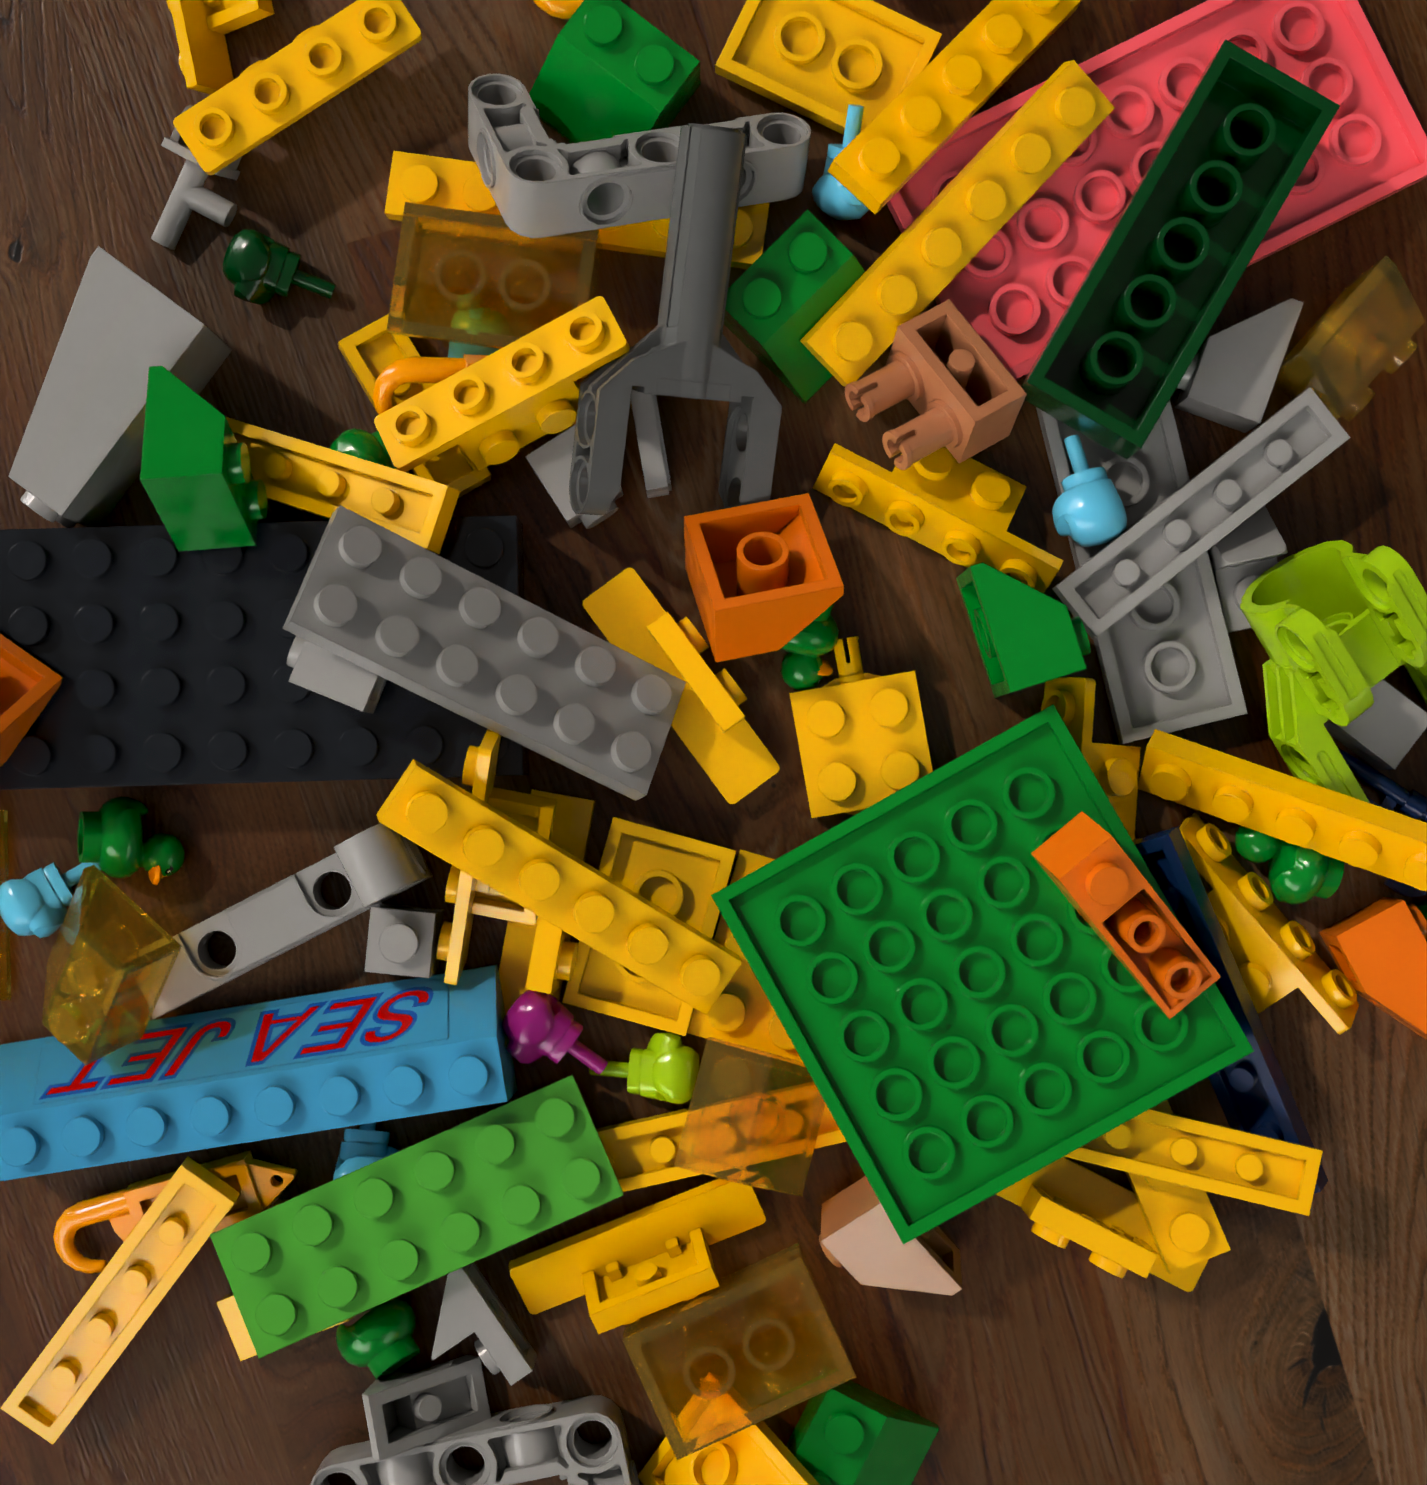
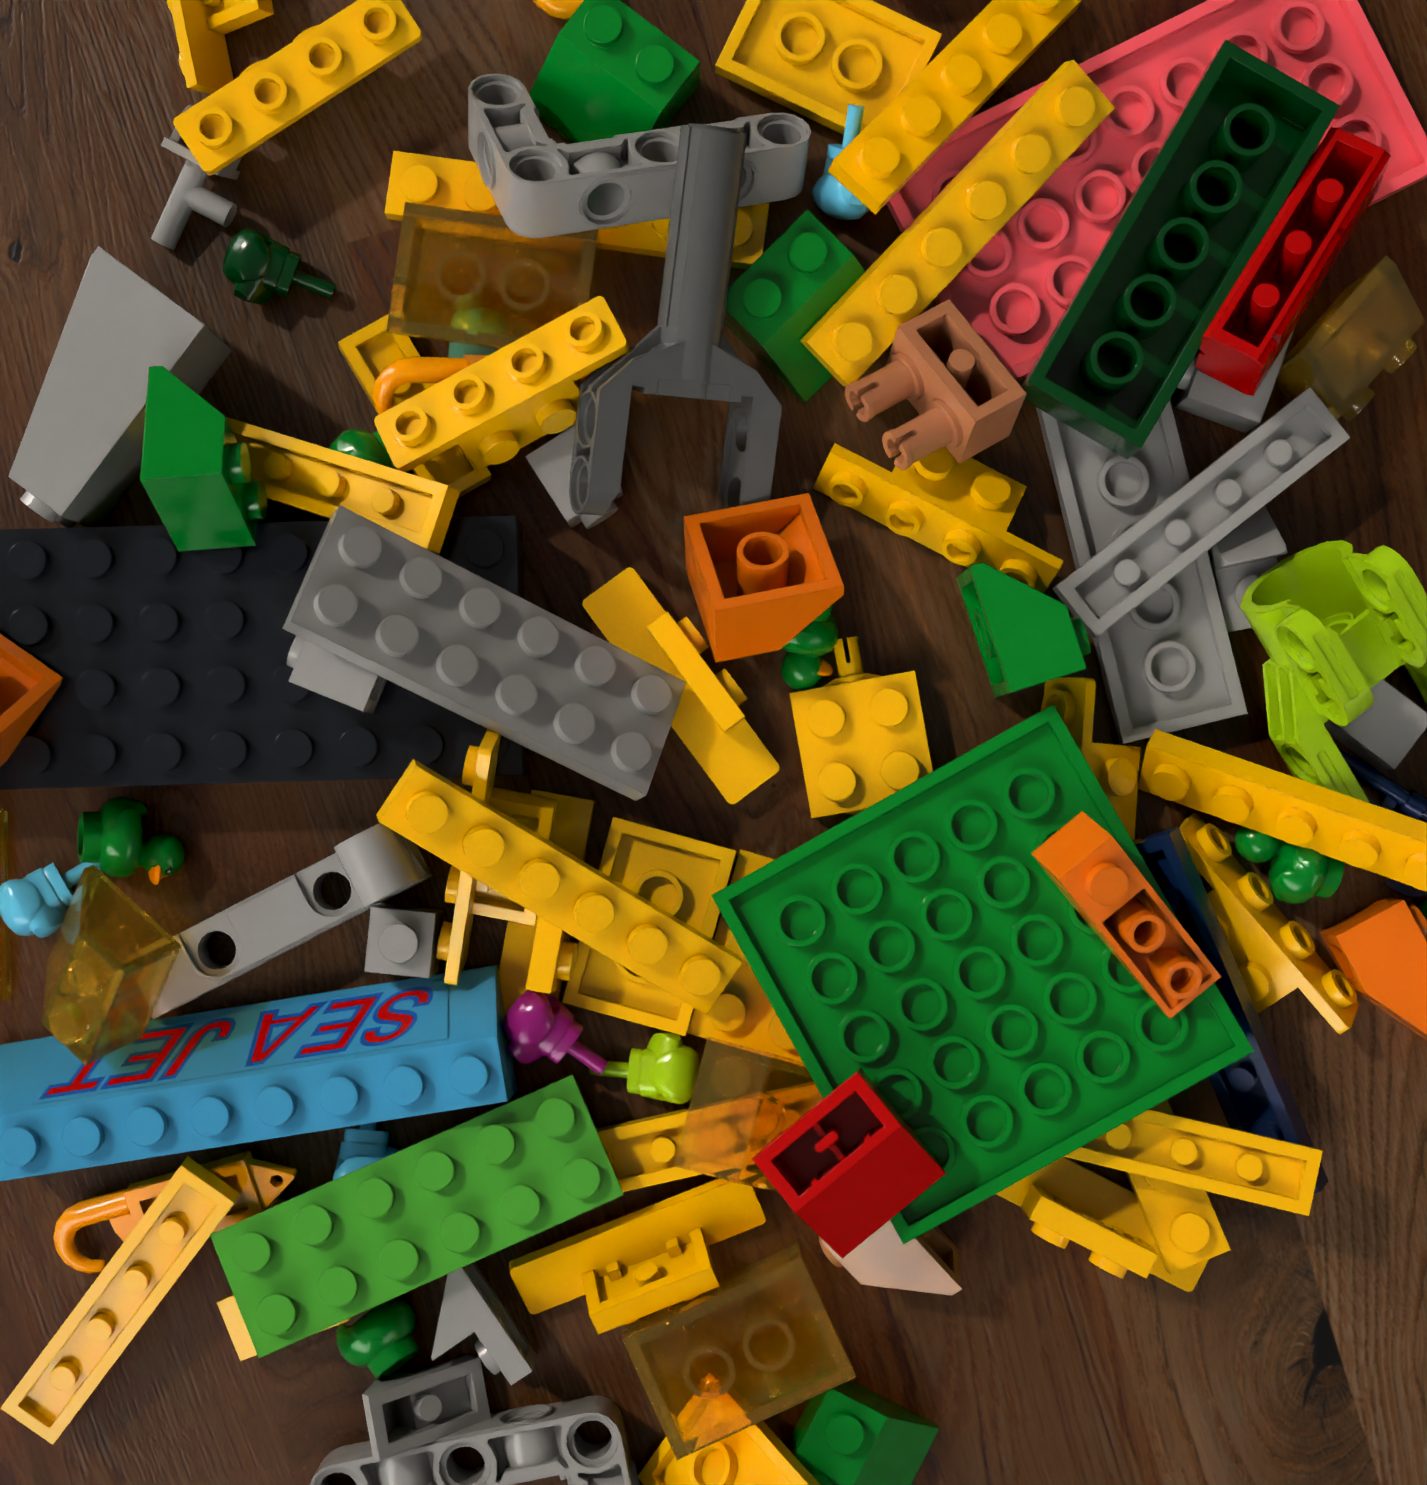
light grey tile [631,390,672,498] -> none
medium azure piece [1052,435,1127,547] -> none
none -> red slope [752,1068,946,1258]
none -> red brick [1195,127,1391,396]

